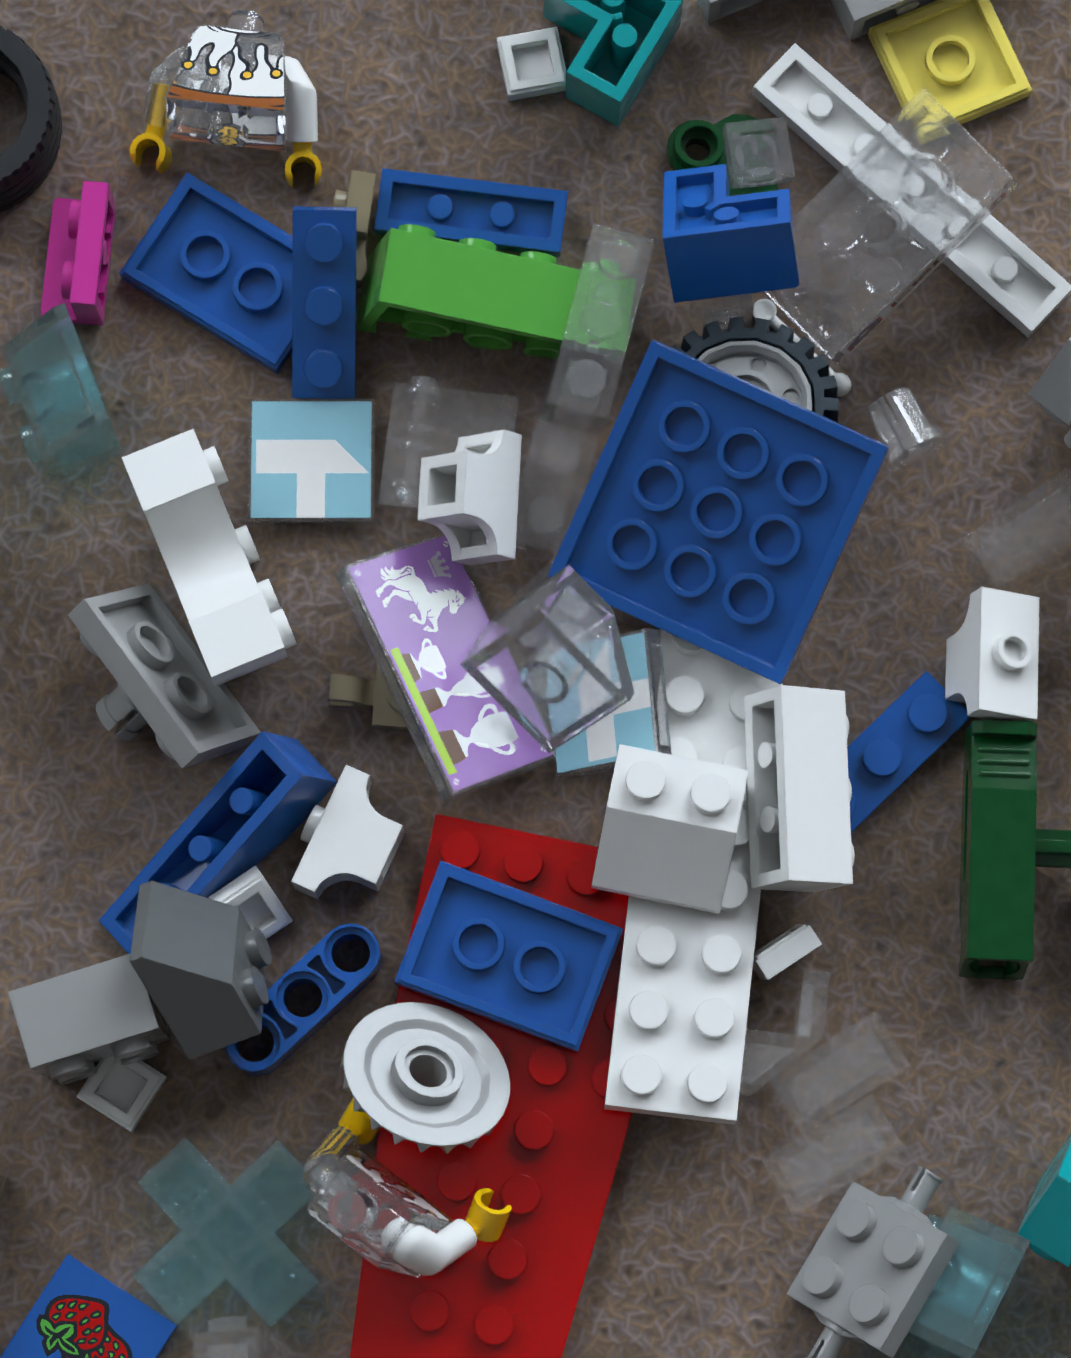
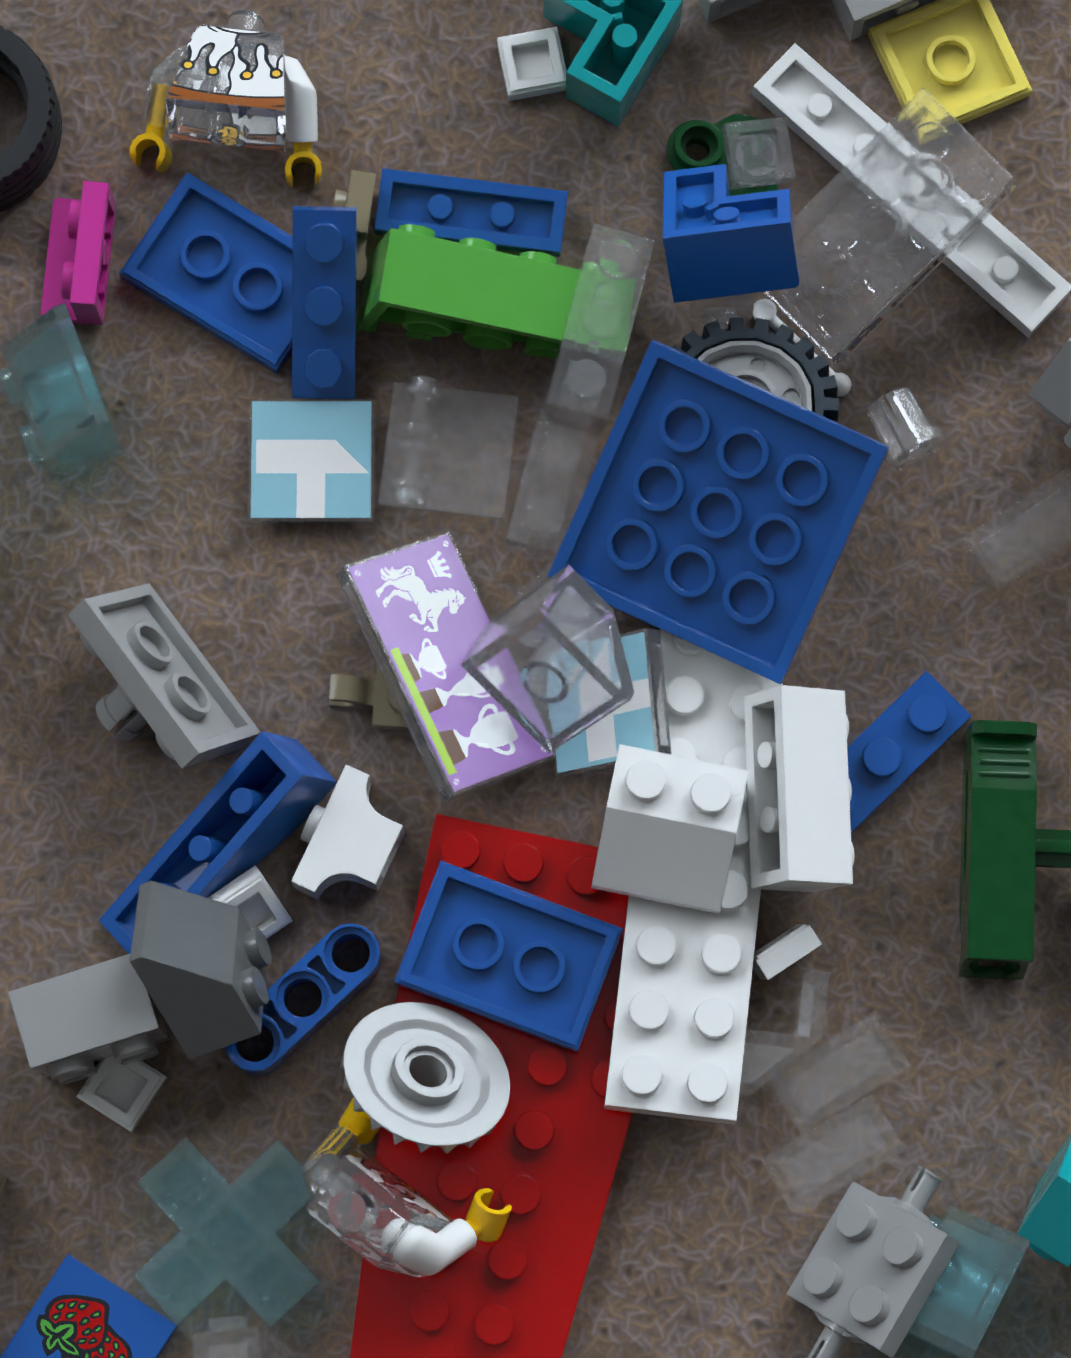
white brick [122,429,297,687] -> none
white brick [418,429,522,566] -> none
white brick [945,587,1039,722] -> none

